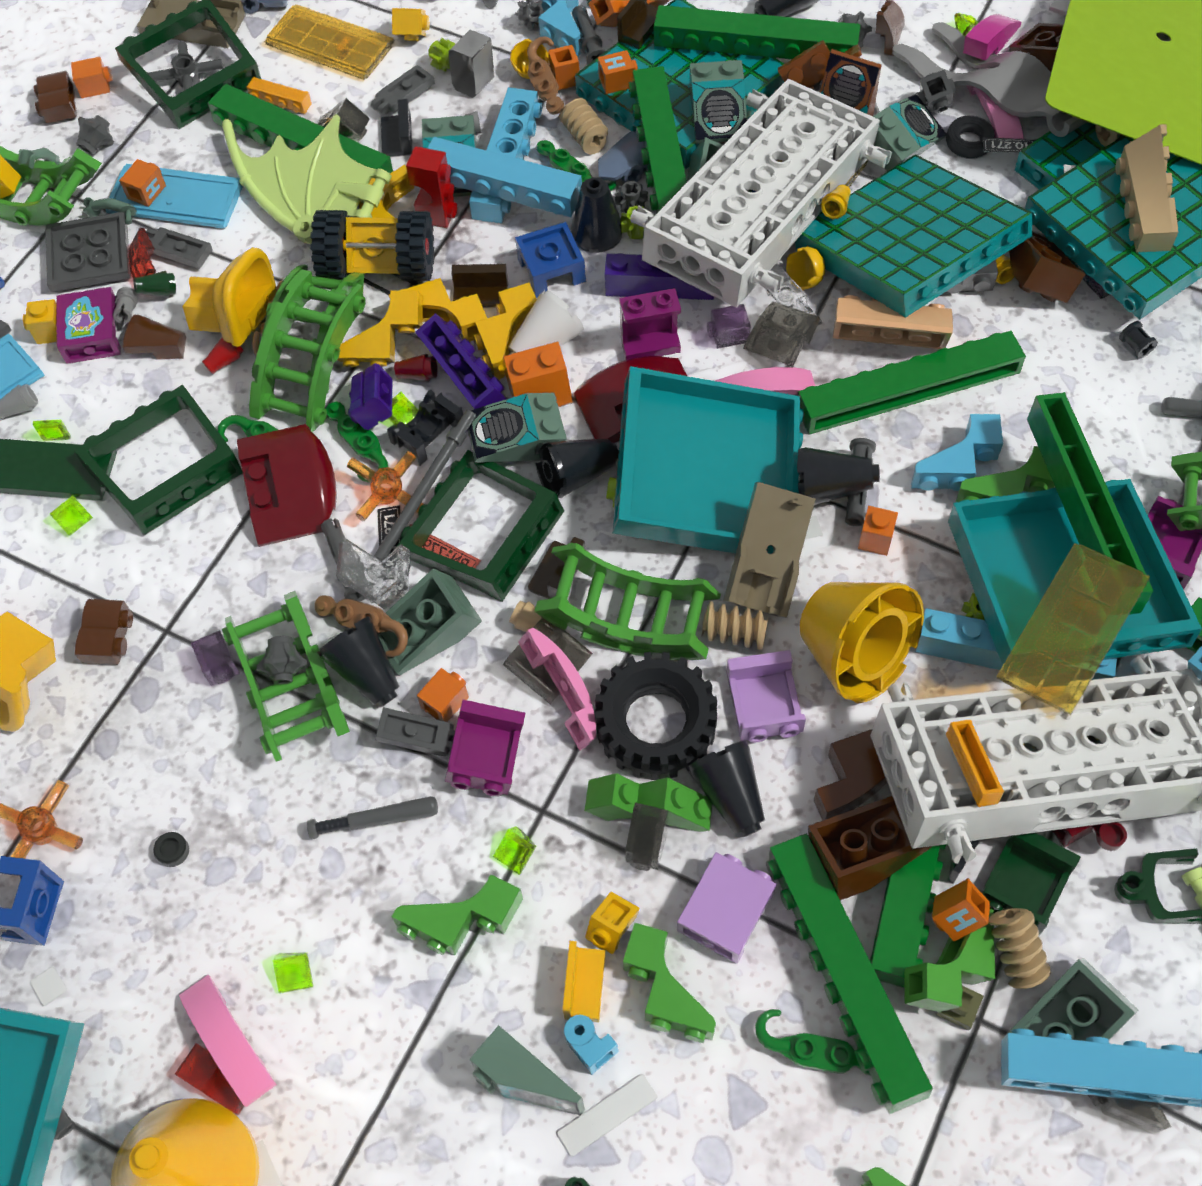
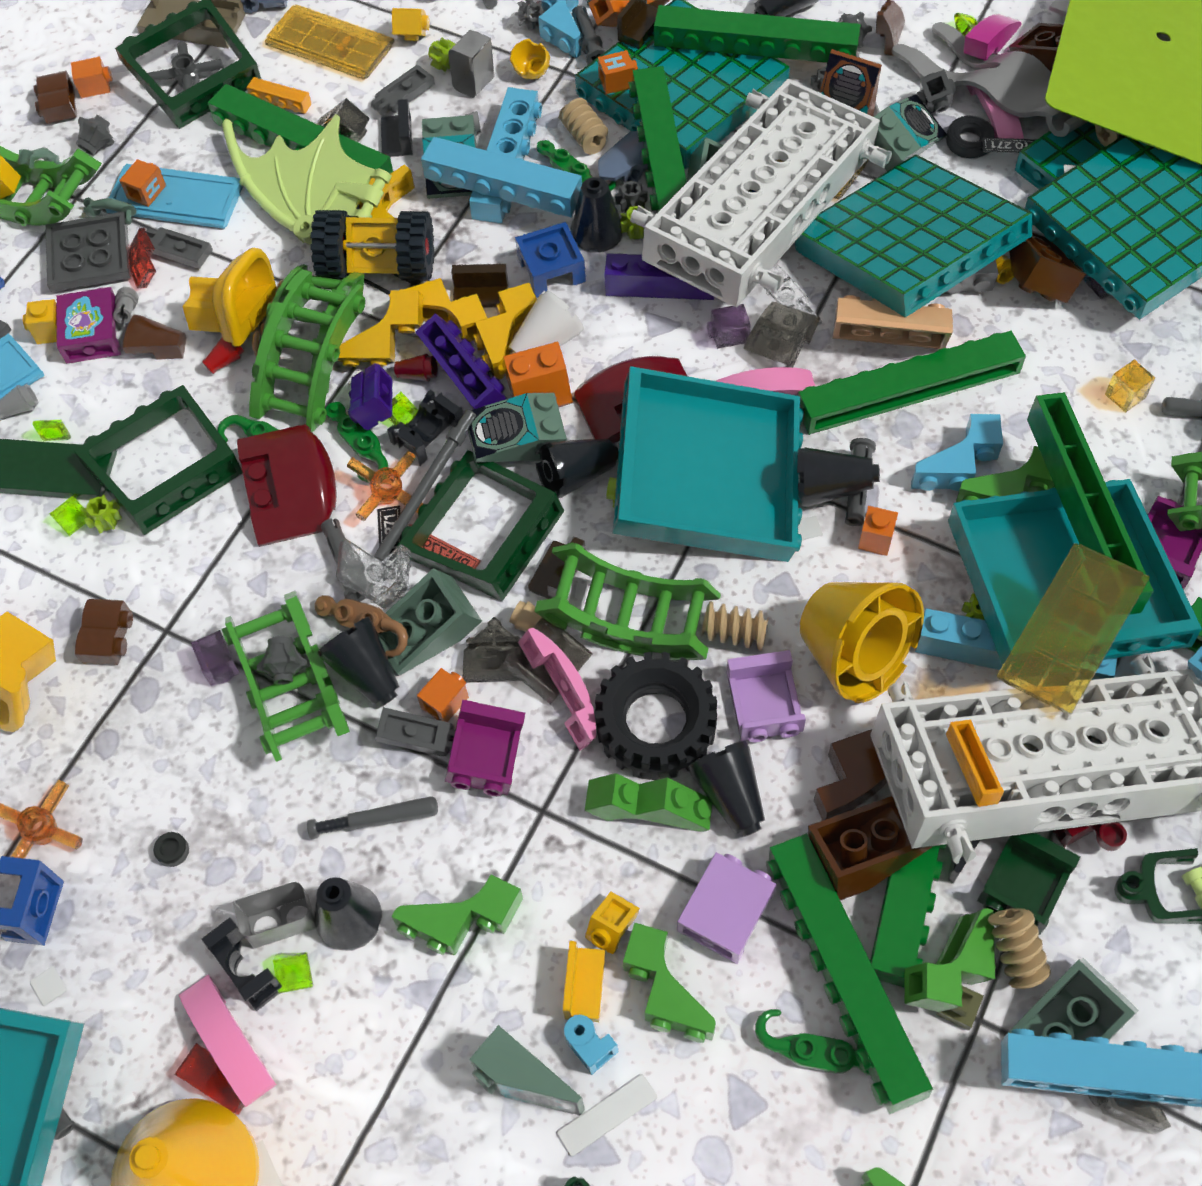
dark green cone [133,271,176,298] -> none
red arch [406,146,457,228] -> none
clear neon green slope [493,826,537,875] -> none
medium nougat piece [527,37,564,115] -> none
orange brick [548,45,580,90] -> none
magenta panel [619,288,681,360] -> none
clear smoke slope [625,802,668,871] -> none
slope [689,60,747,144] -> none
dark tan piece [723,482,816,618] -> none
dark orange bracket [778,40,862,89] -> none
yellow hair [786,246,825,291] -> none
yellow cone [821,185,851,219] -> none
orange brick [932,878,990,942] -> none
tan wedge [1115,124,1178,252] -> none
black bush [1119,321,1158,359] -> none
none -> lime gear [82,495,122,533]
none -> black piece [201,917,282,1011]
none -> light grey piece [233,882,316,949]
none -> black cone [314,877,382,951]
none -> clear smoke slope [462,617,526,683]
none -> clear yellow brick [1105,359,1155,413]

